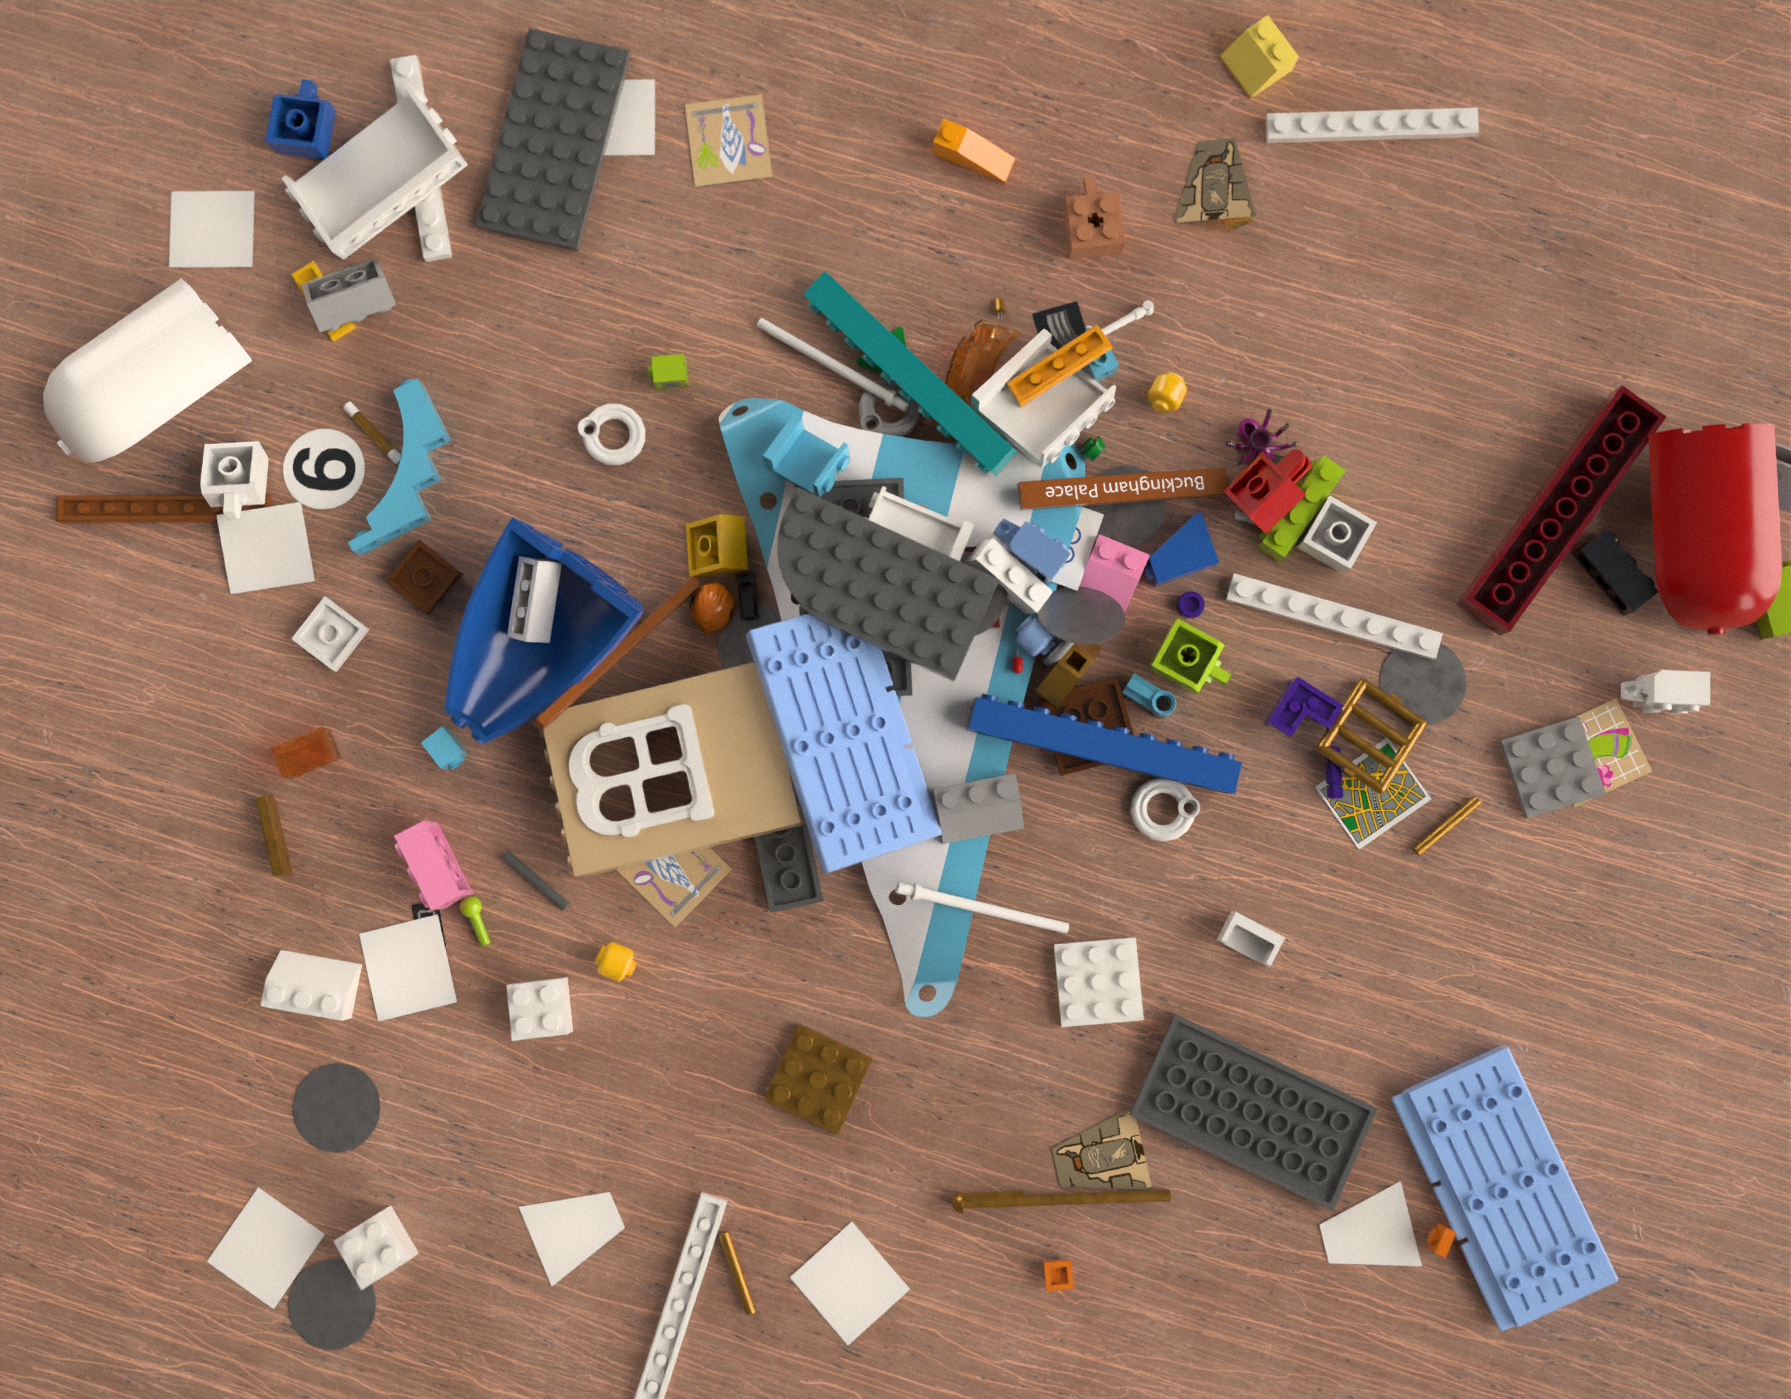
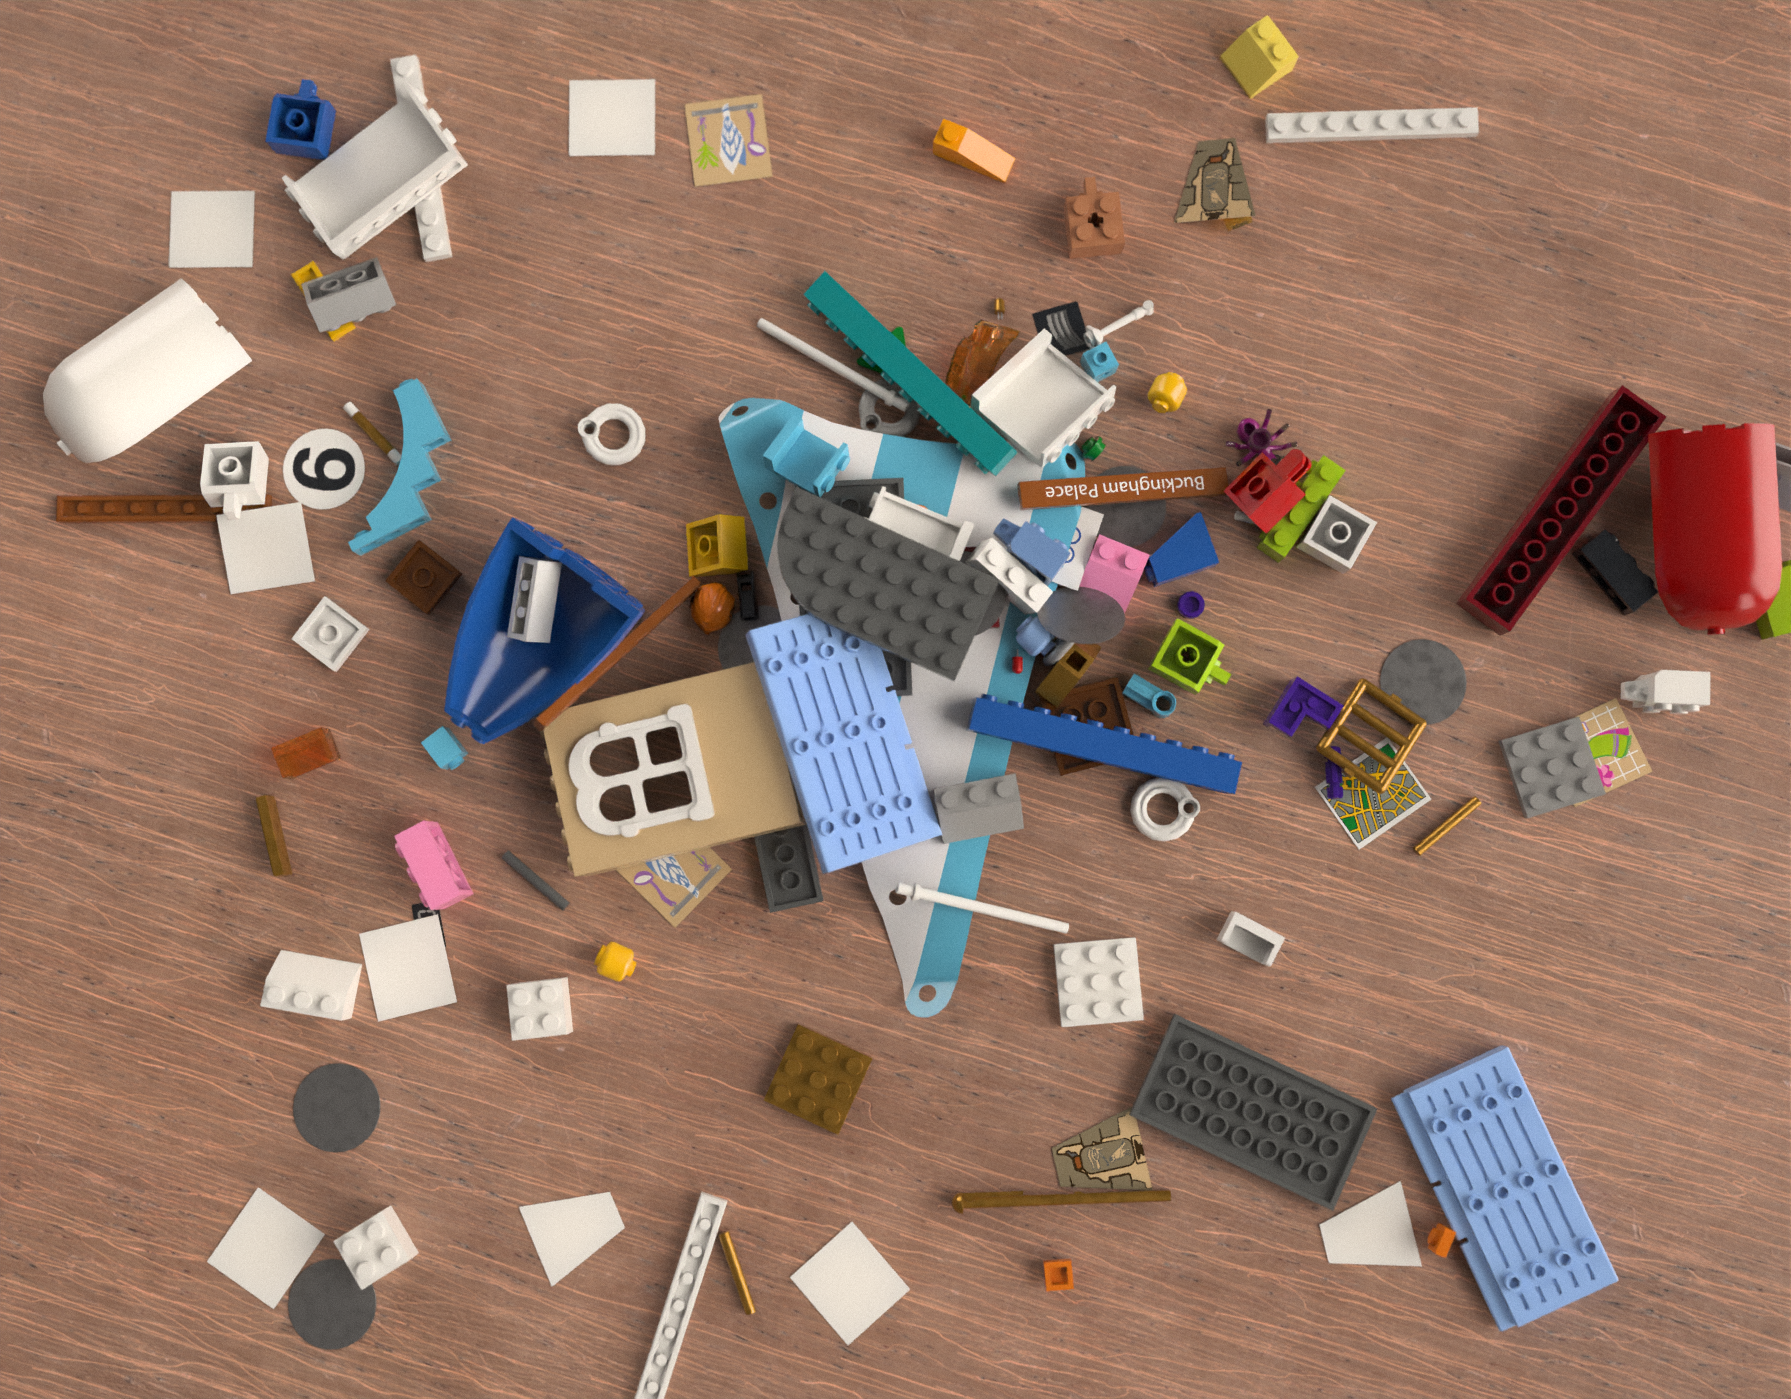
lime bar [460,896,491,947] -> none
dark grey plate [476,28,631,252] -> none
lime brick [648,354,689,390] -> none
light orange tile [1006,324,1112,407] -> none
white plate [1225,573,1443,660] -> none

